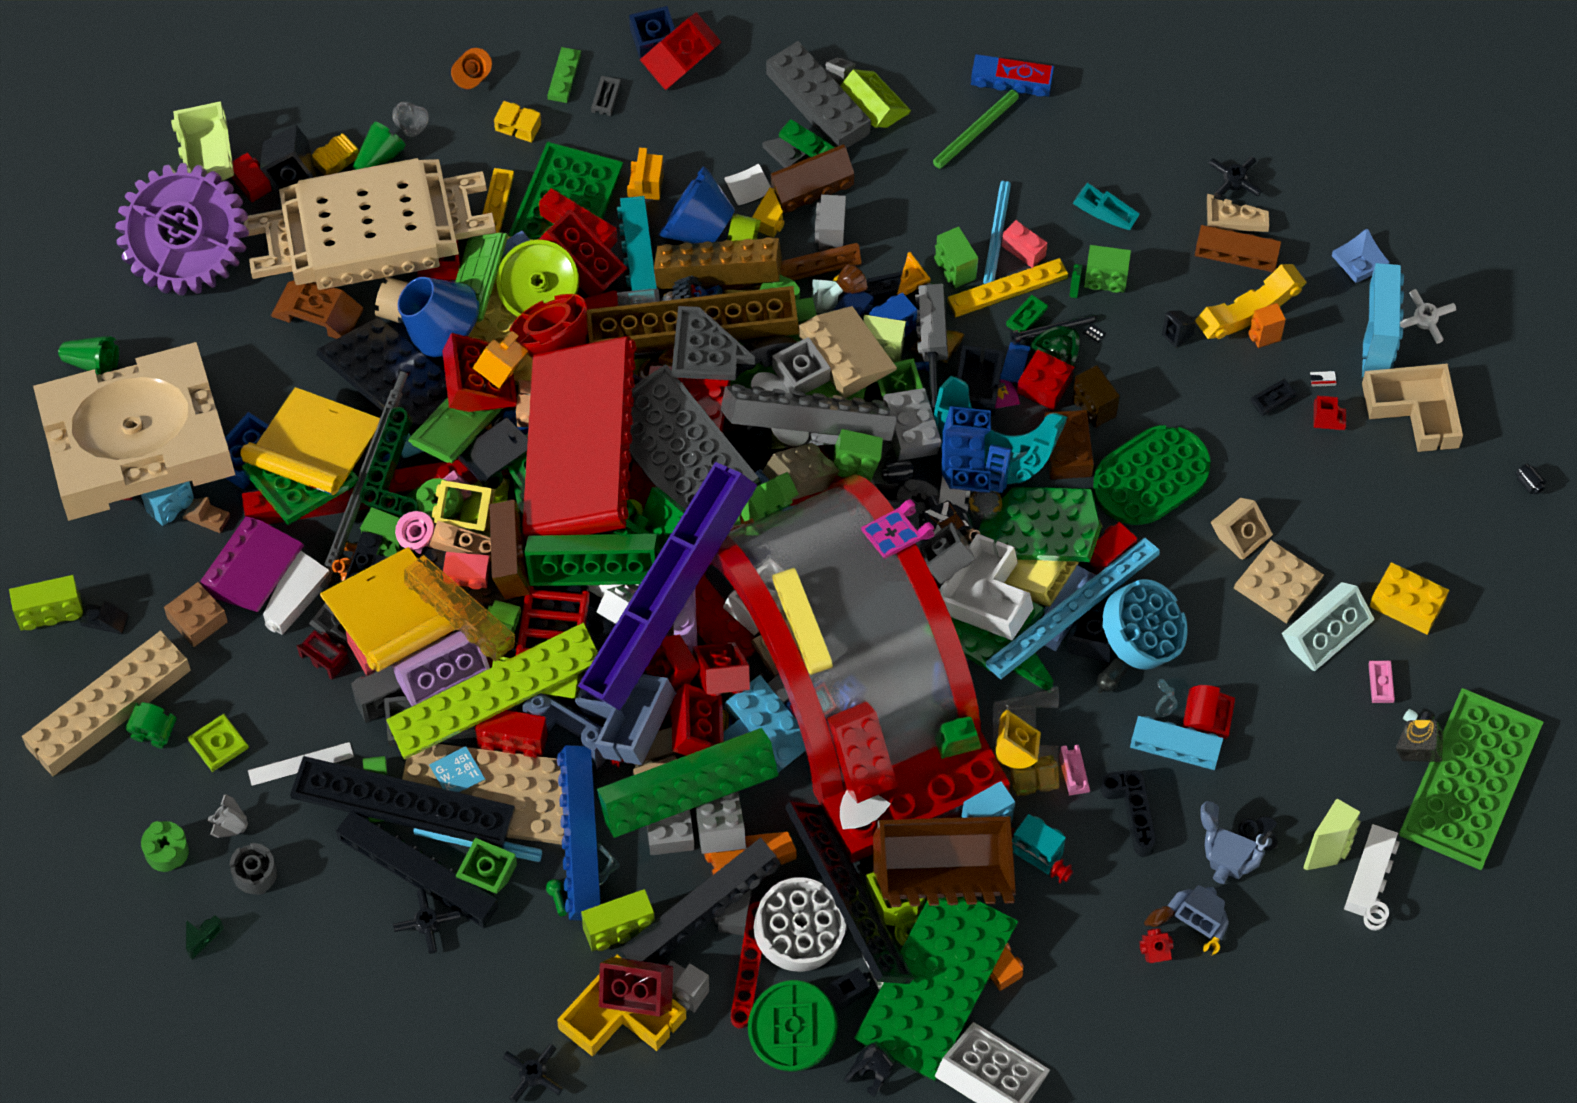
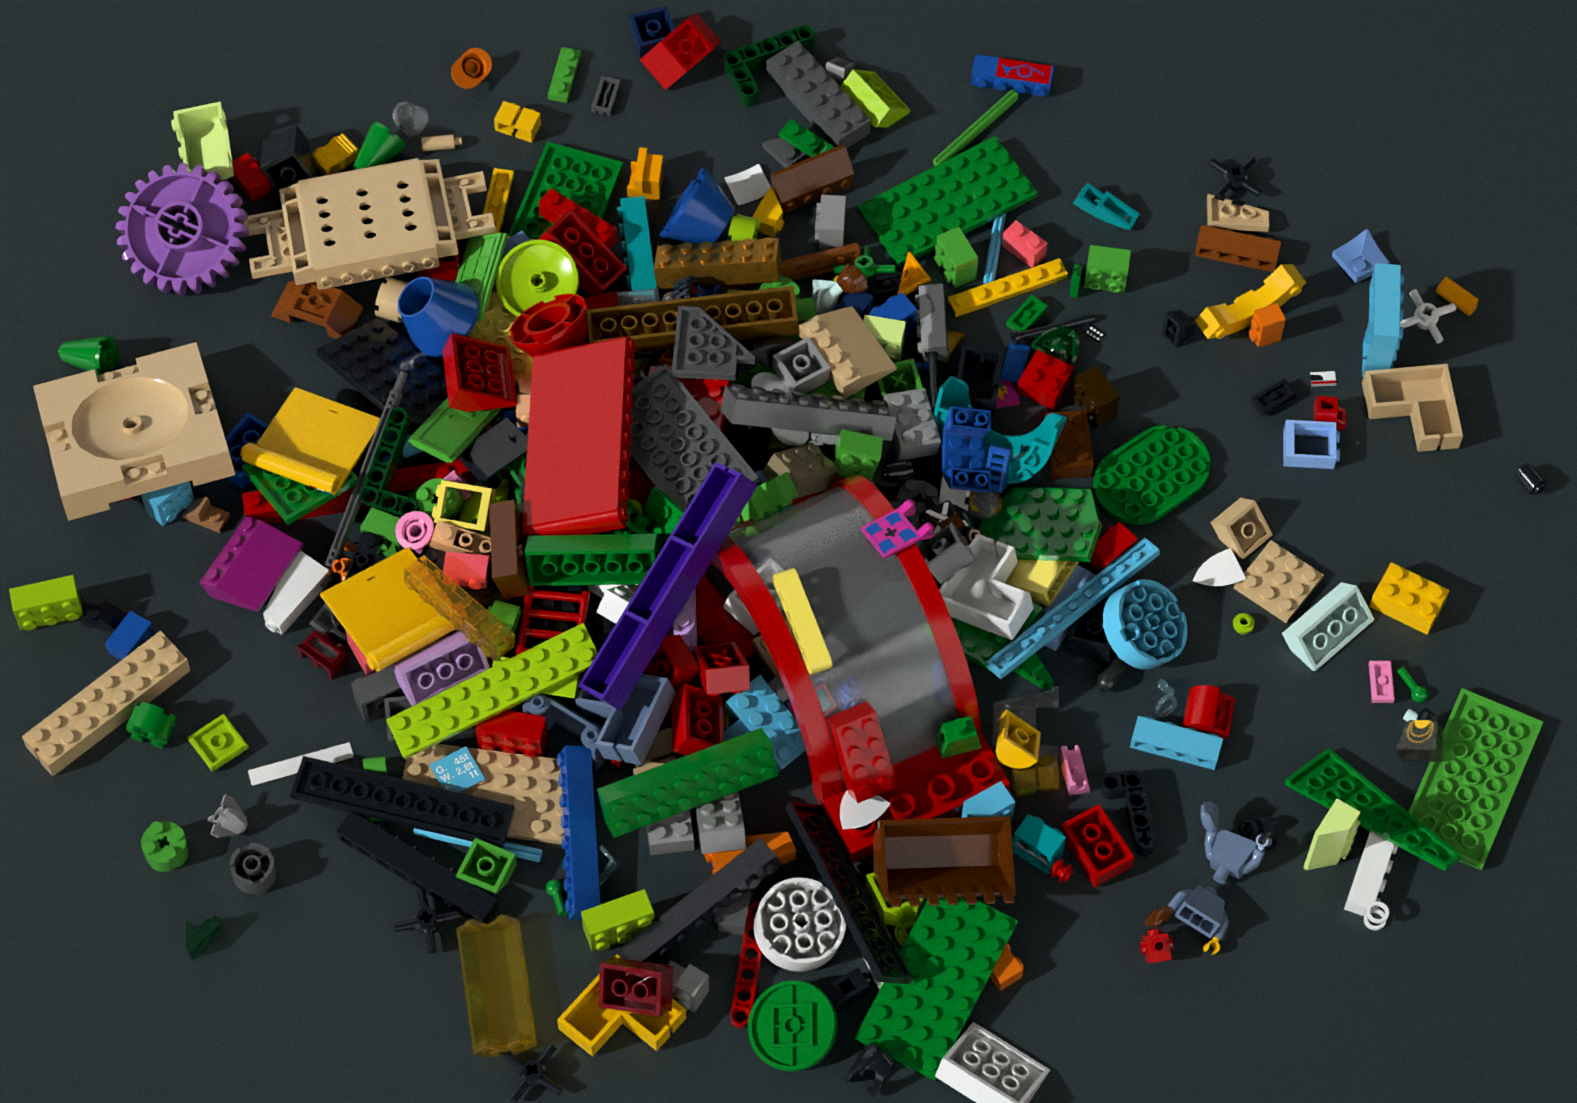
medium nougat brick [164,582,228,647] -> none
light orange plate [473,331,528,388] -> none
none -> blue brick [105,611,154,660]
none -> tan cylinder [421,134,462,152]
none -> clear yellow panel [456,915,537,1058]
none -> dark green beam [724,25,815,107]
none -> green bar [834,245,895,292]
none -> green plate [857,136,1038,268]
none -> red brick [1060,804,1135,888]
none -> white sticker [1193,548,1246,586]
none -> lime plate [1233,613,1255,634]
none -> light blue window [1283,420,1340,469]
none -> green wing [1285,748,1461,871]
none -> green bar [1397,666,1429,703]
none -> light orange brick [1435,277,1478,316]

